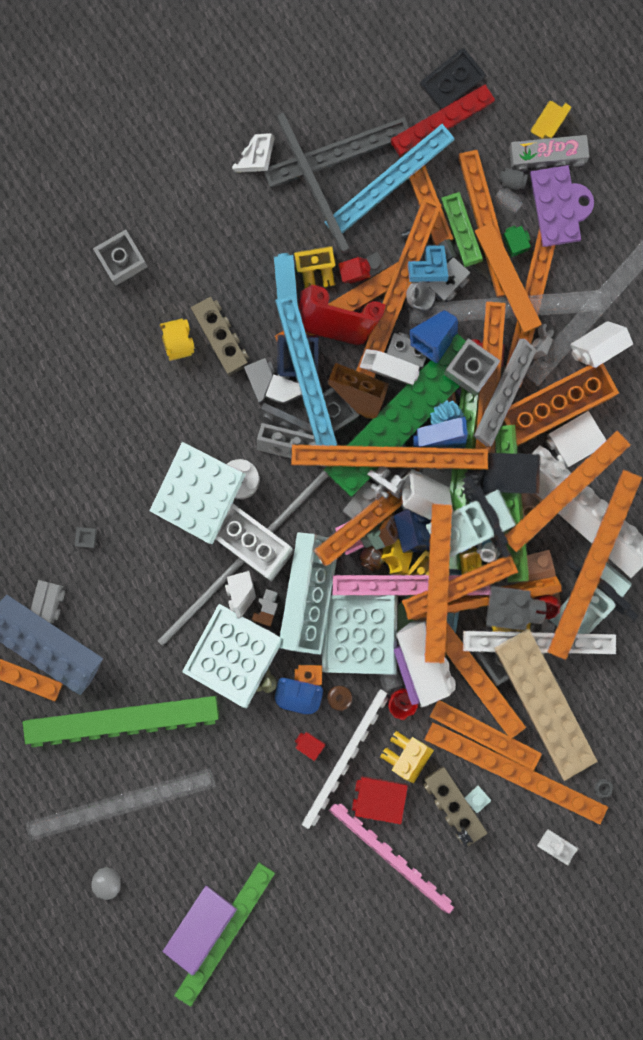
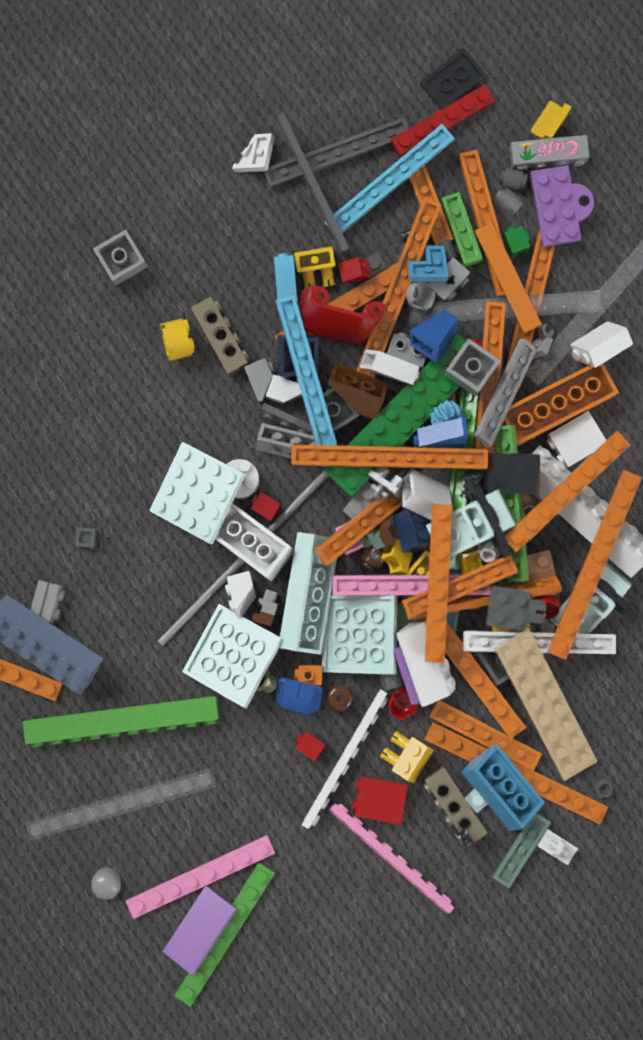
none -> bright pink plate [126,835,275,919]
none -> red brick [250,492,281,522]
none -> dark azure slope [462,744,545,831]
none -> sand green plate [492,813,551,888]

